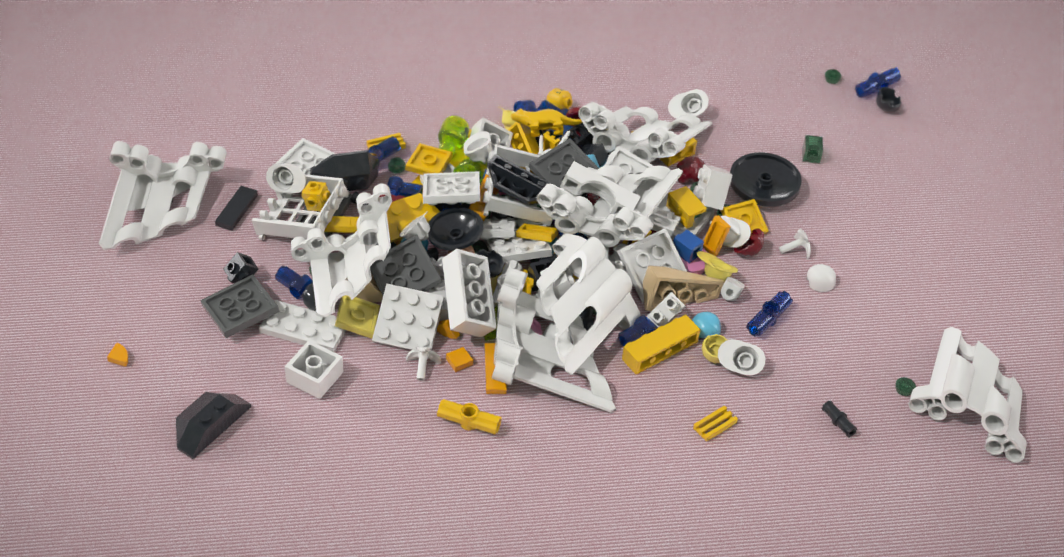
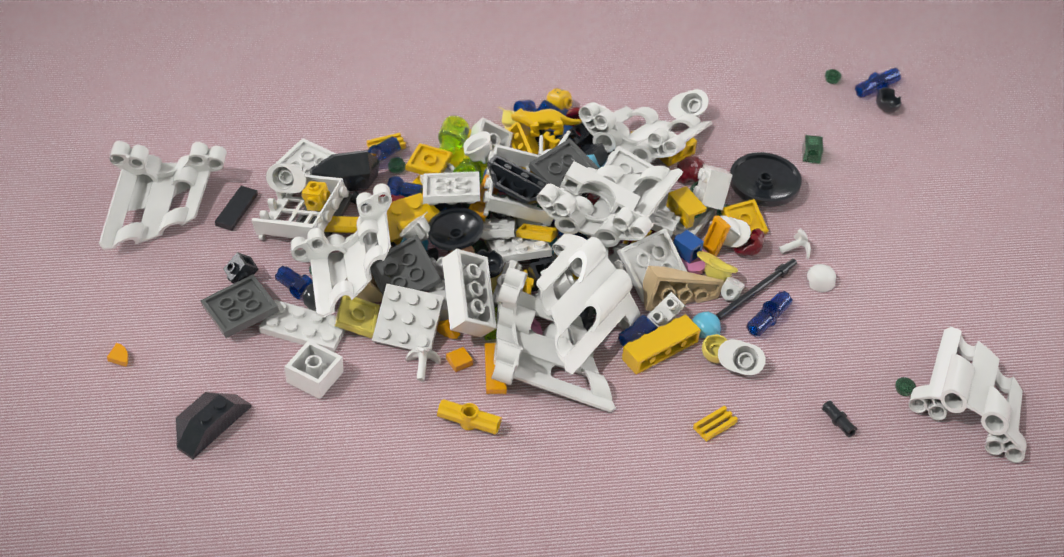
none -> black bar [716,258,797,321]

